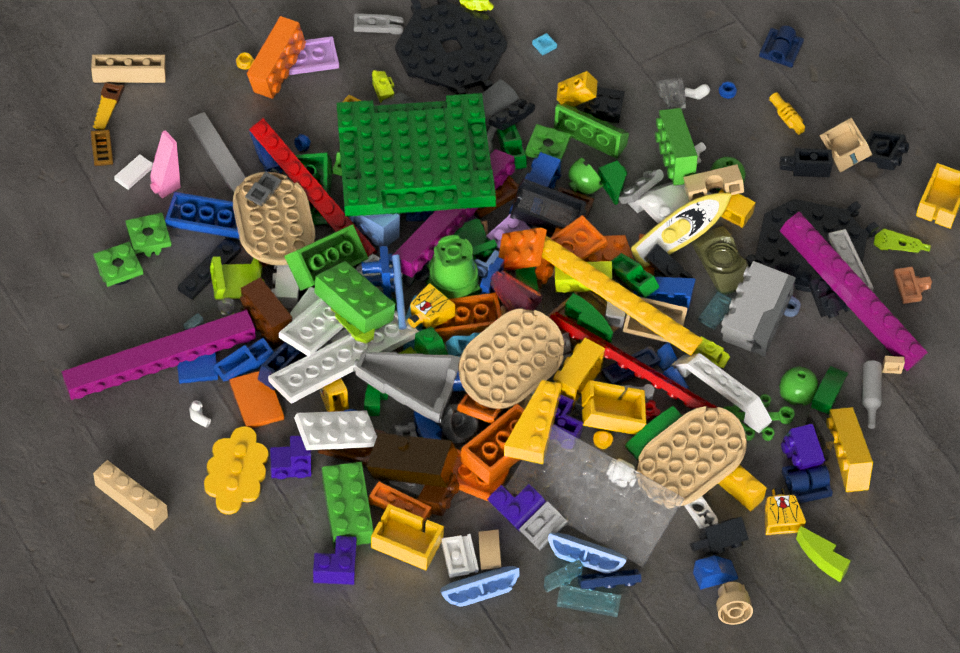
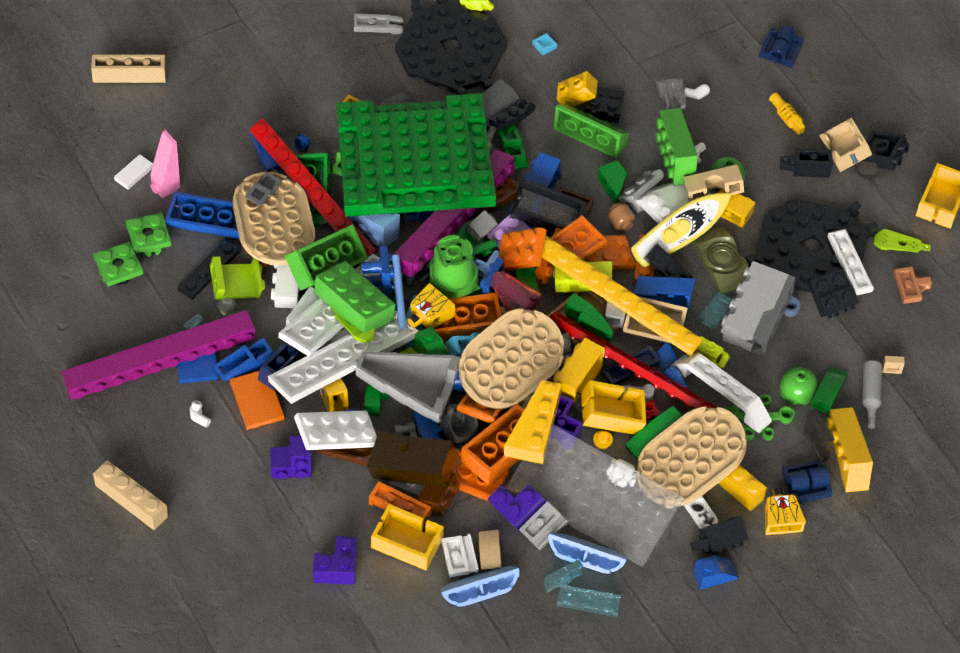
pearl gold slope [91,130,113,166] -> none
yellow piece [93,82,124,130] -> none
light grey tile [188,112,246,195] -> none
yellow plate [204,426,268,514] -> none
yellow plate [236,52,254,70] -> none
reddish brown brick [240,277,292,349] -> none
orange brick [247,16,306,99] -> none
lavender plate [289,36,339,75] -> none
bright green brick [322,462,373,548] -> none
neon yellow piece [372,70,394,103] -> none
bright green piece [525,124,571,161] -> none
bright green cylinder [568,158,604,195] -> none
dark blue plate [577,569,642,591] -> none
green slope [611,253,659,298] -> none
tan piece [716,582,753,625] -> none
blue plate [719,82,737,99] -> none
magenta brick [780,212,928,371] -> none
dark purple brick [781,424,825,471] -> none
lime slope [796,526,851,582] -> none
none -> light grey brick [465,211,497,243]
none -> medium nougat head [608,203,635,231]

